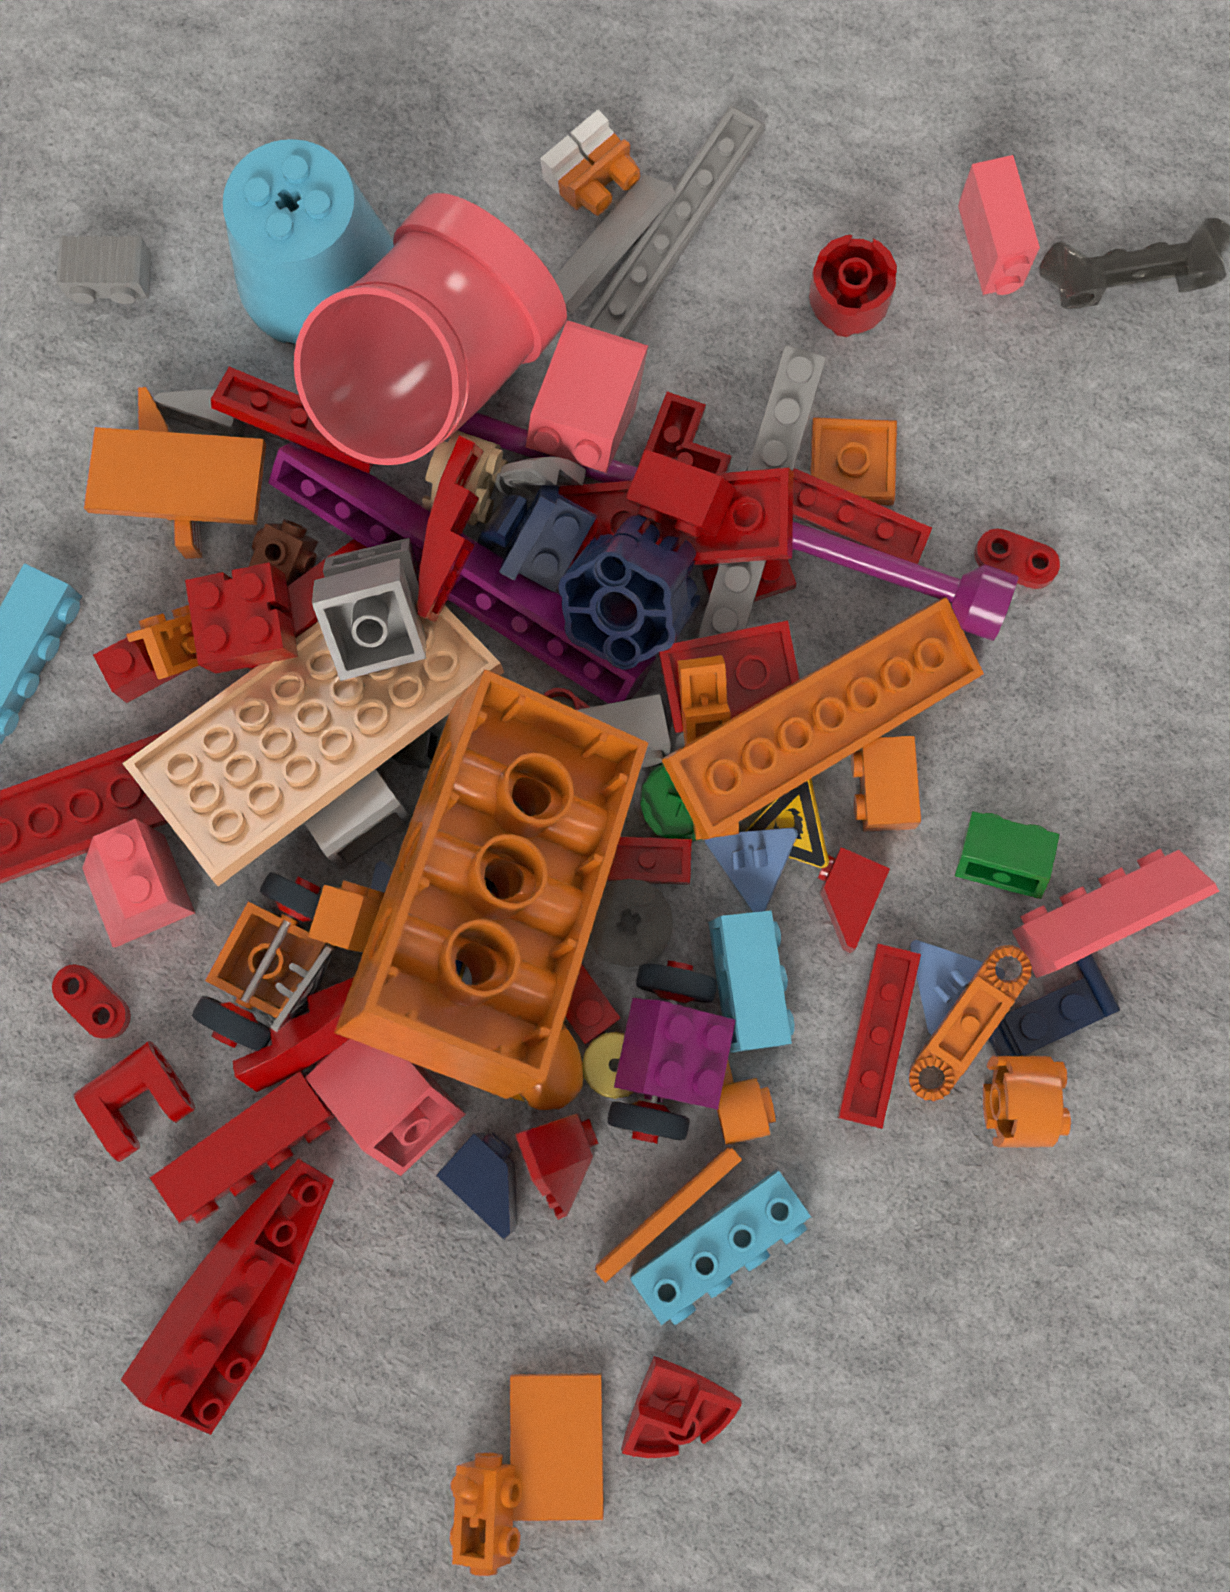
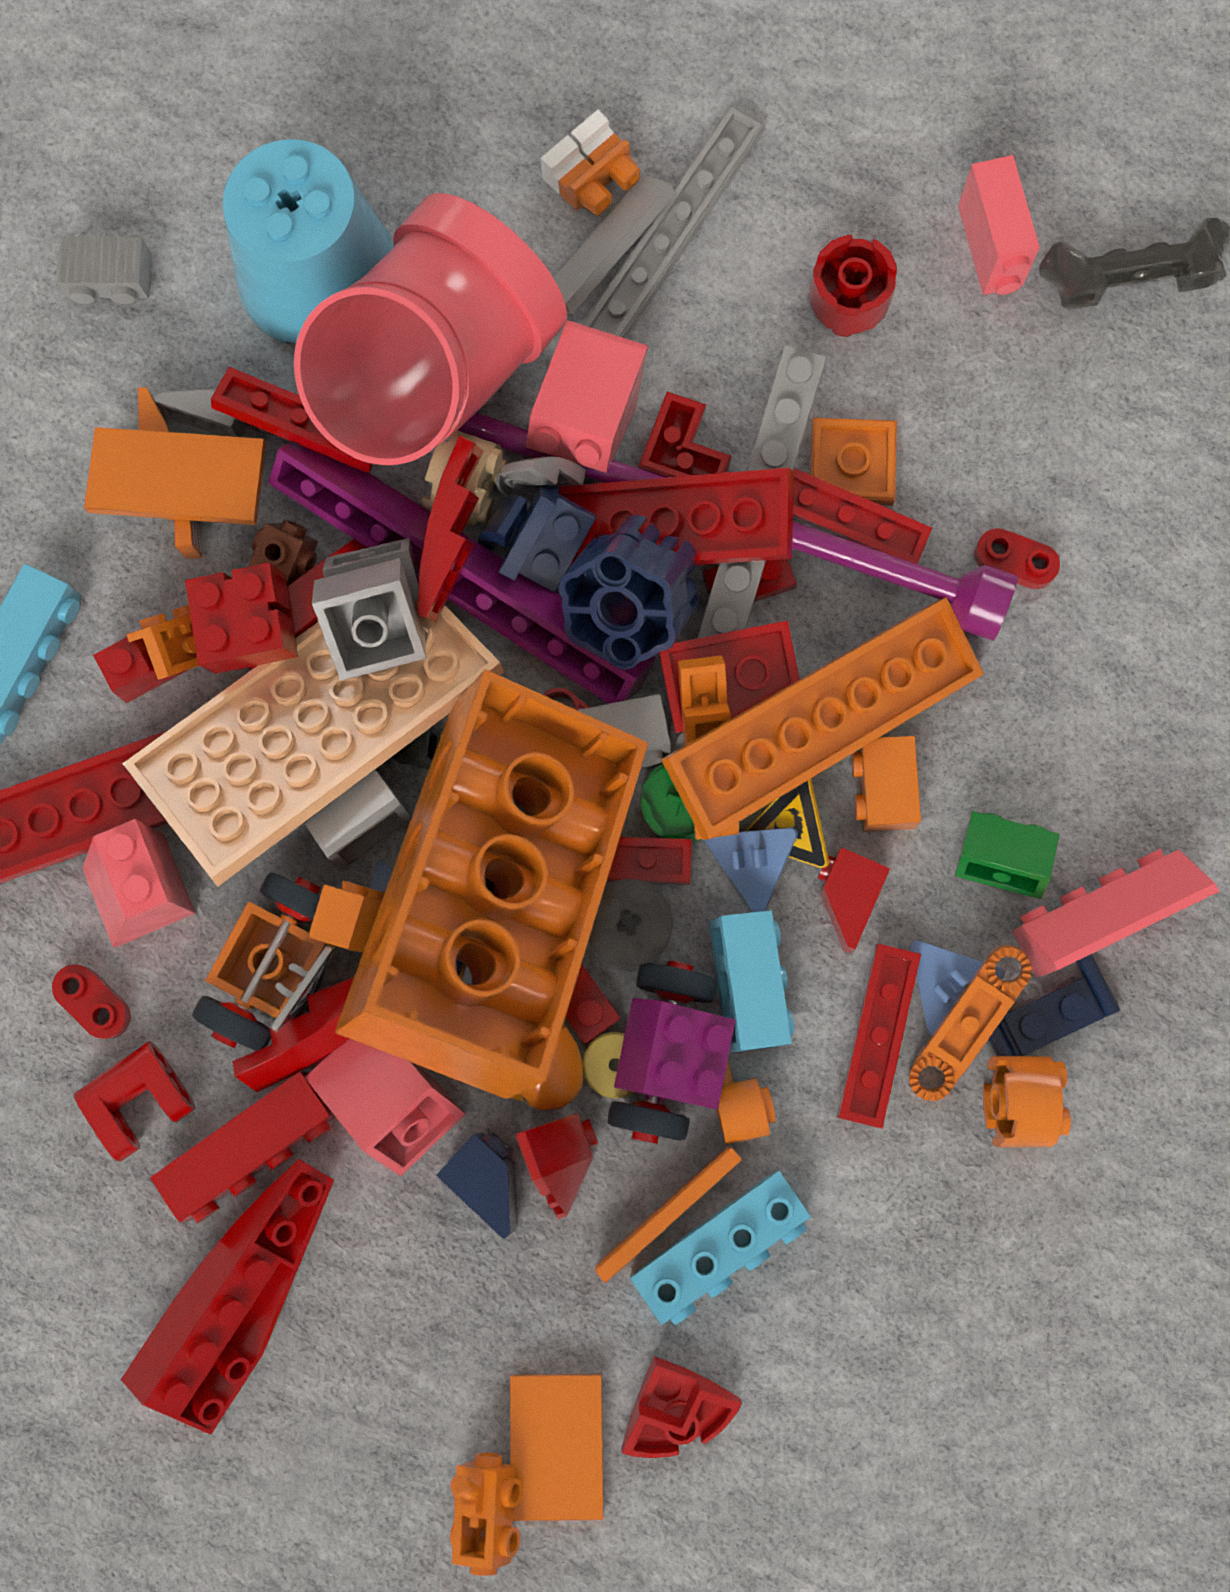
red brick [625,449,736,539] -> none

